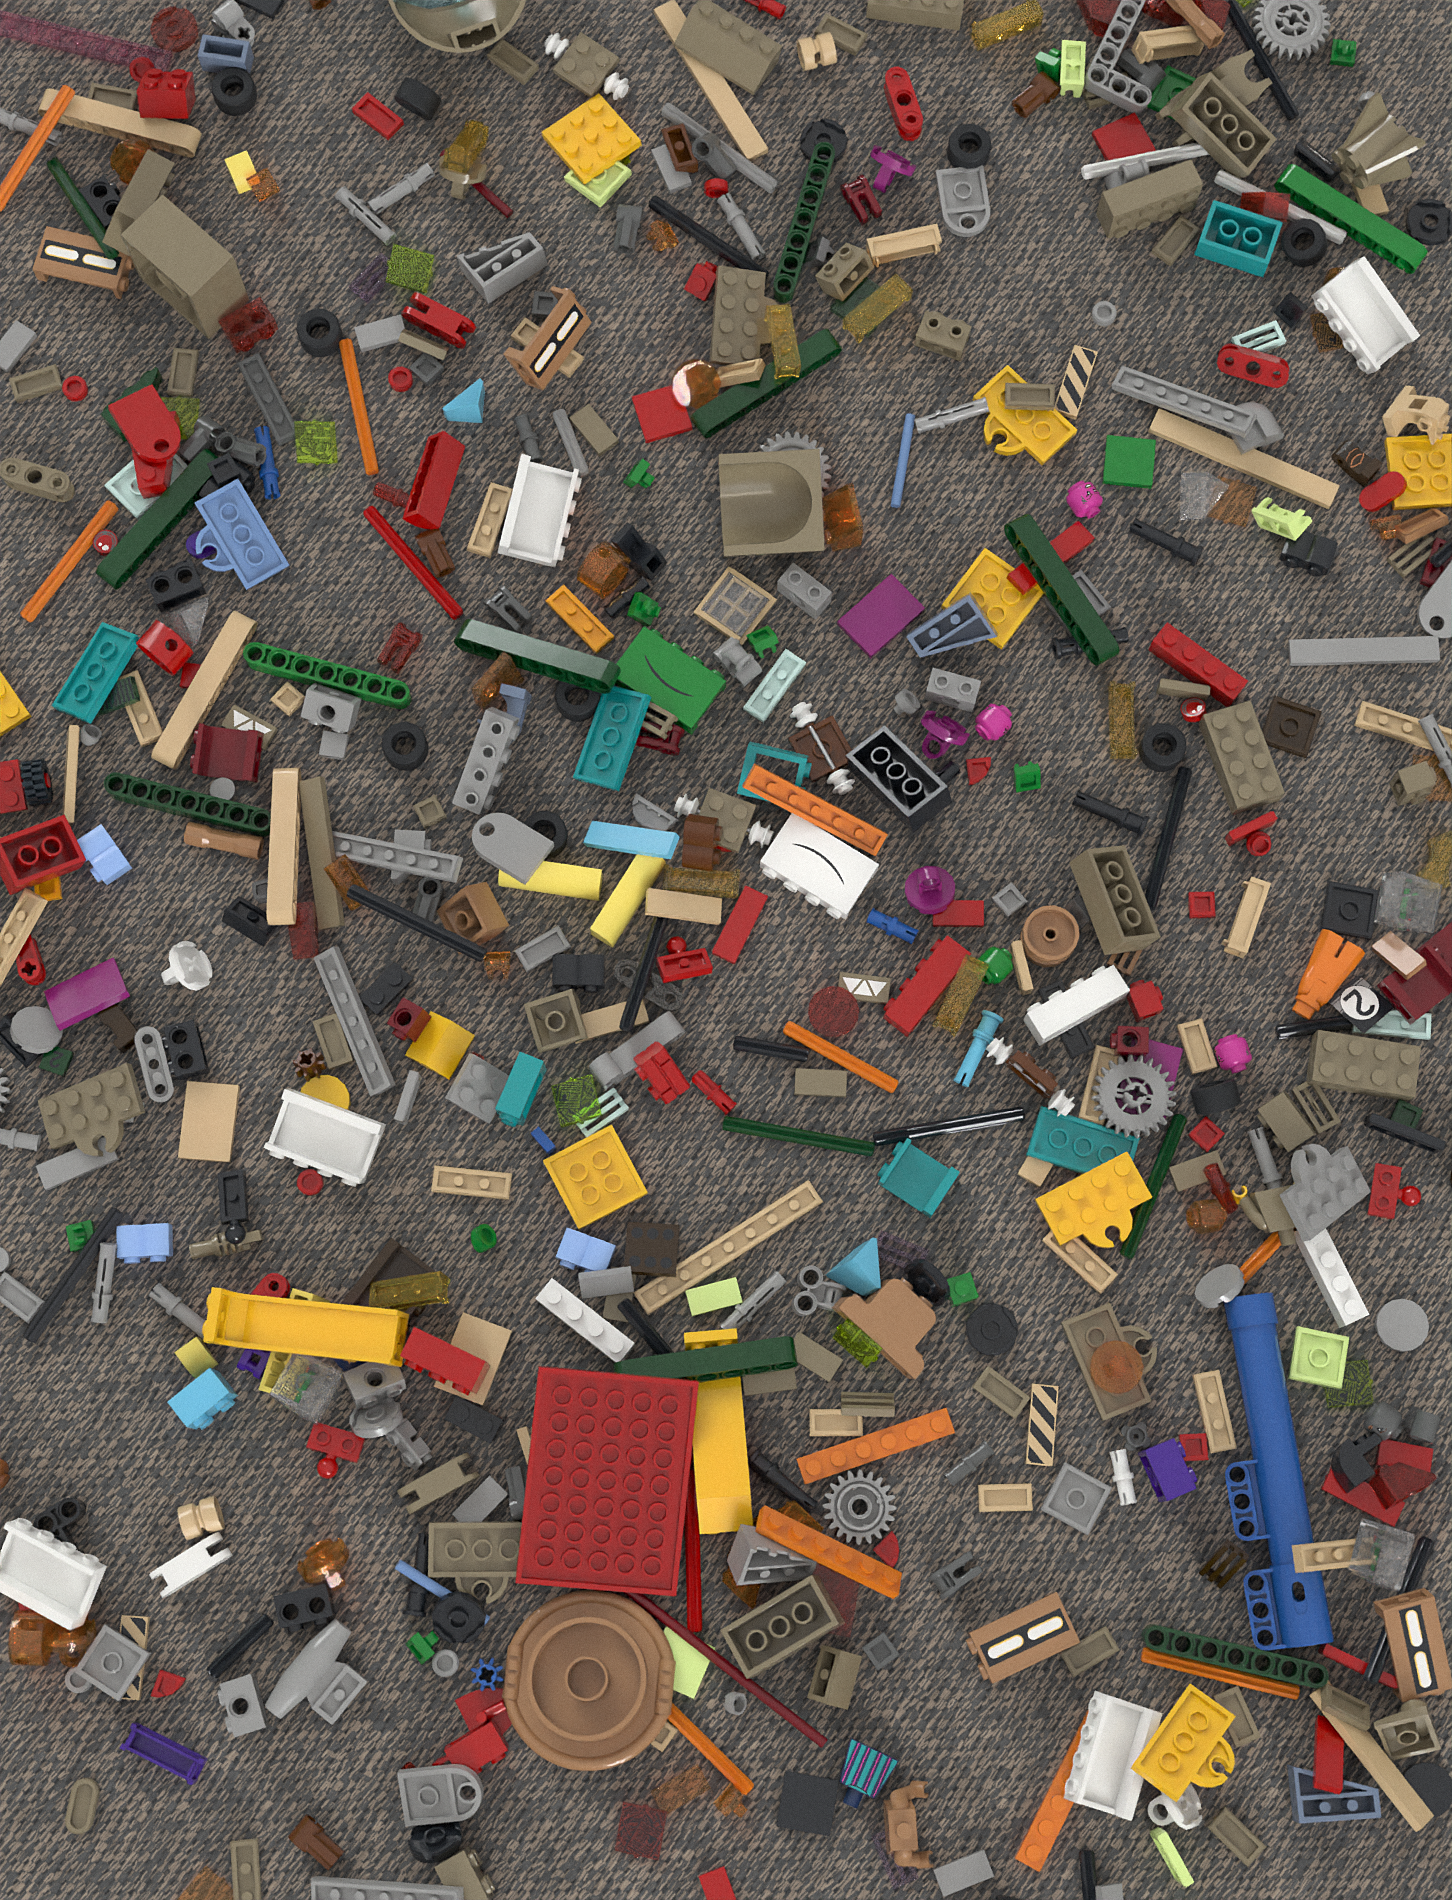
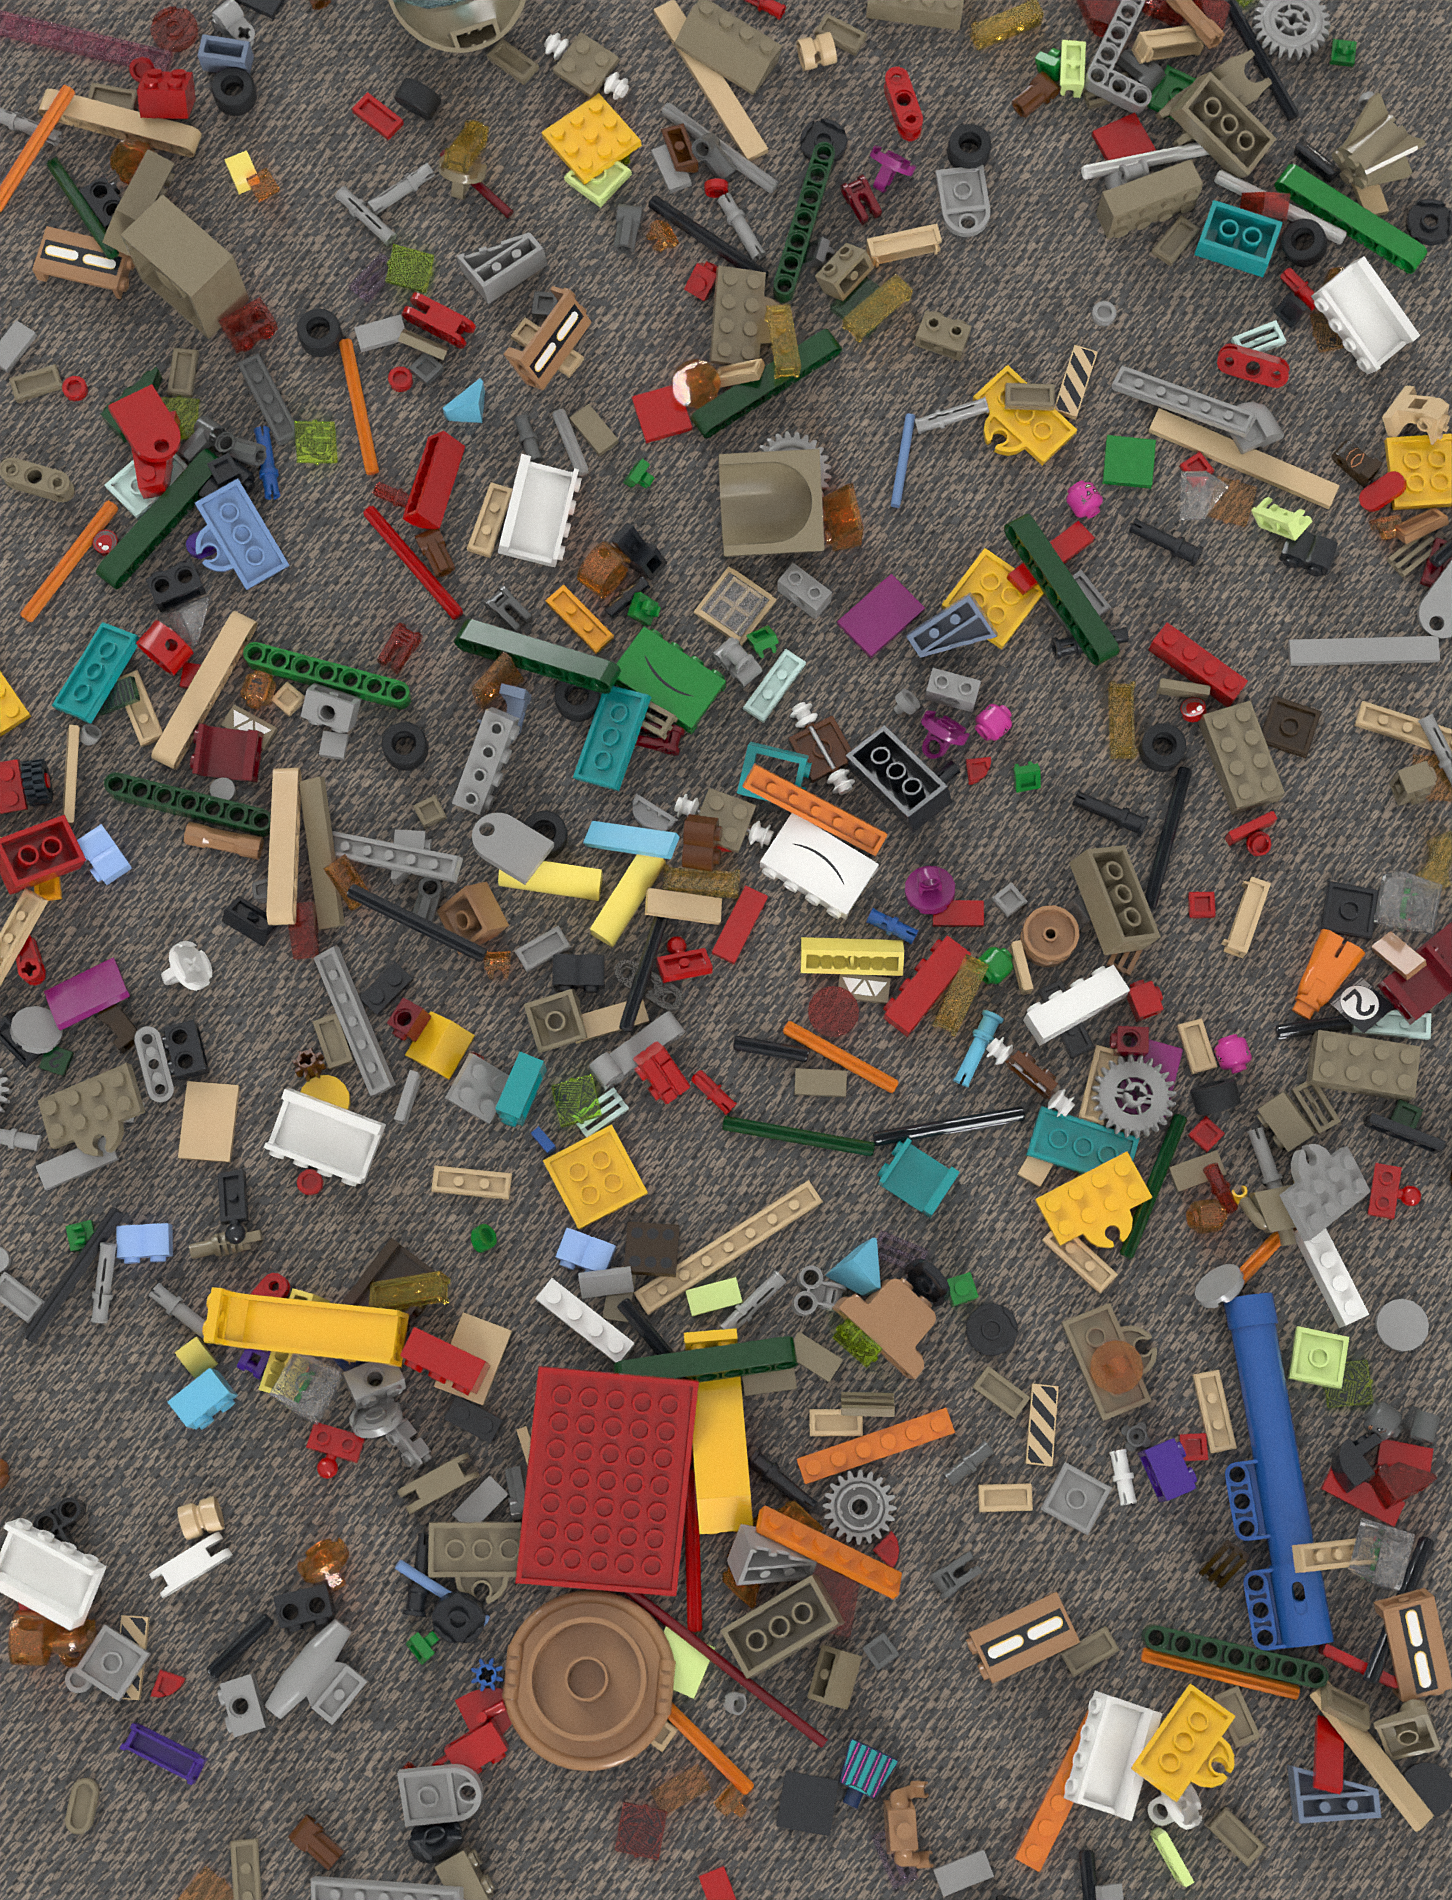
light grey tile [432,1649,459,1677] -> none
none -> clear orange head [240,670,276,709]
none -> light yellow brick [801,937,904,976]
none -> red tile [1179,452,1214,486]
none -> red axle [1280,268,1316,311]

